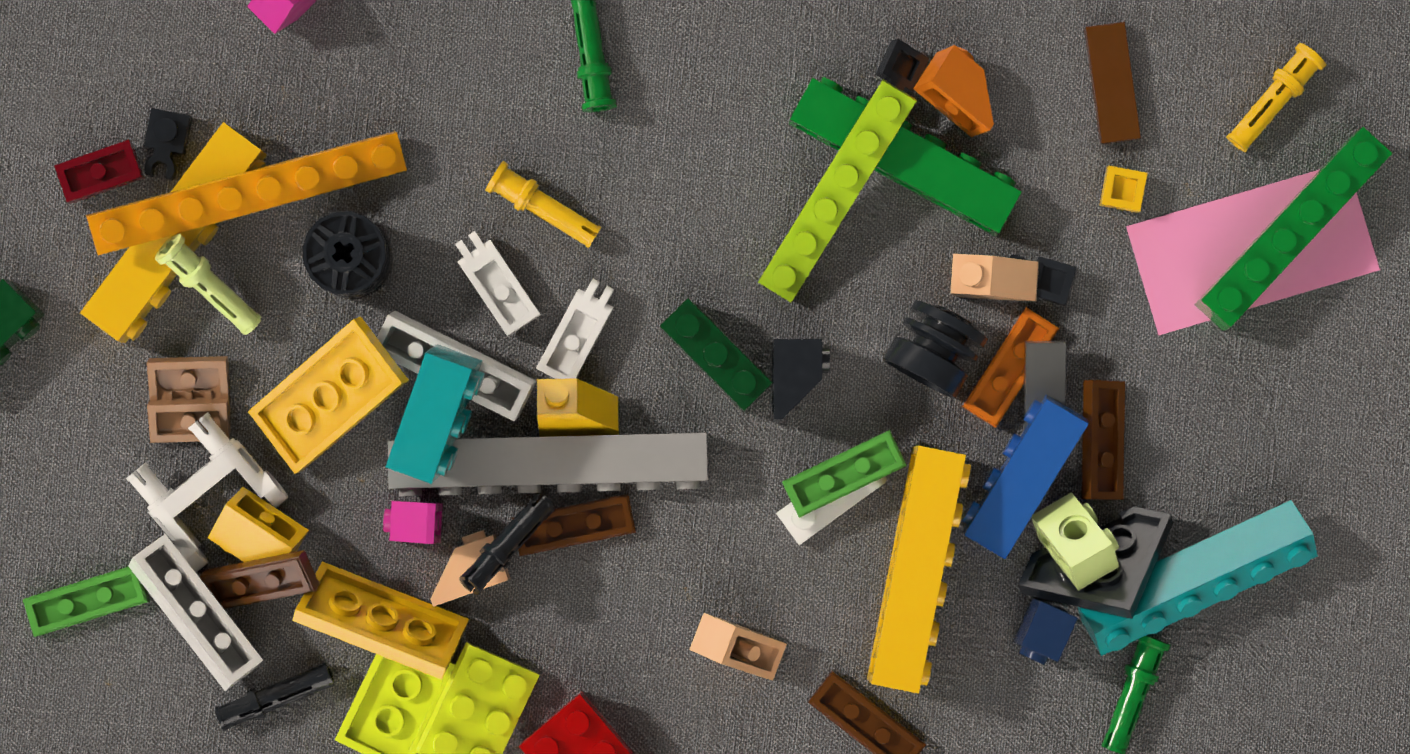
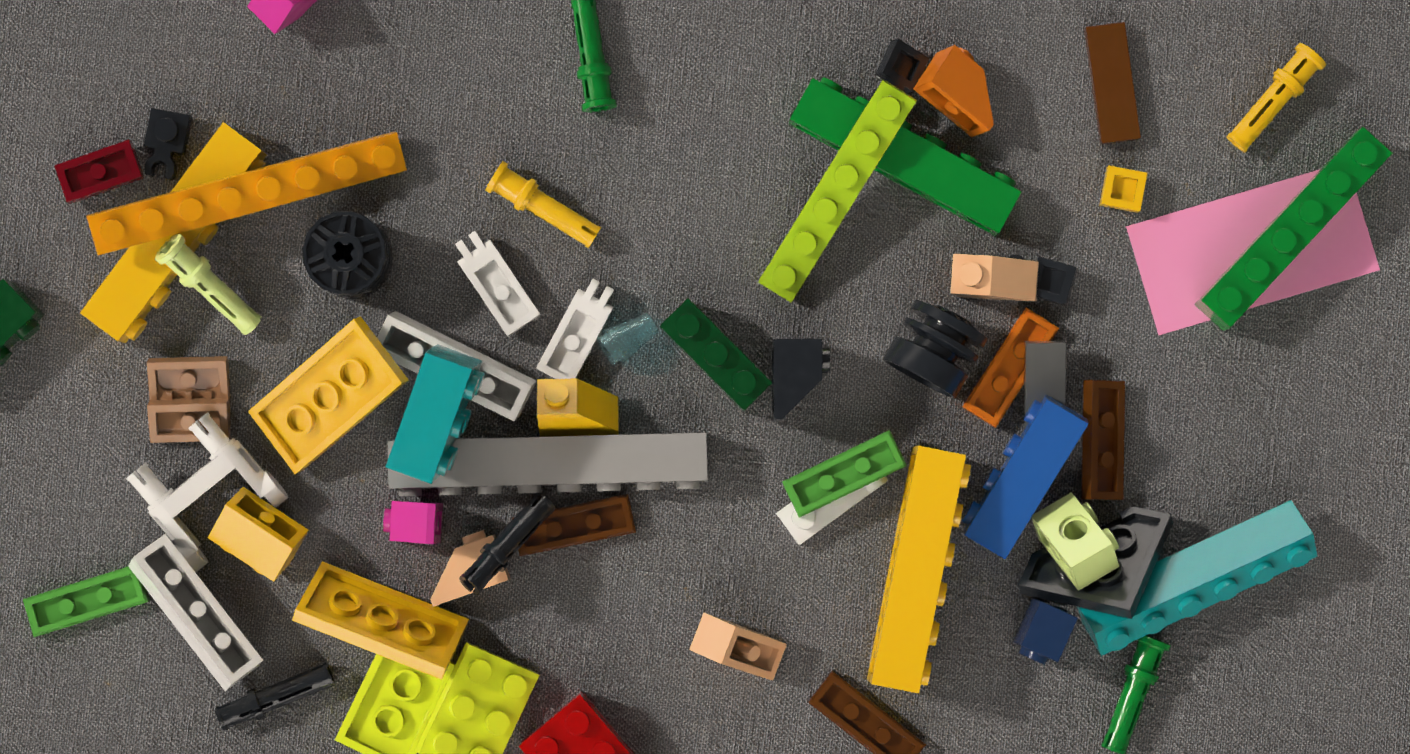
reddish brown tile [199,550,320,609] -> none
none -> clear light blue cone [597,313,658,365]

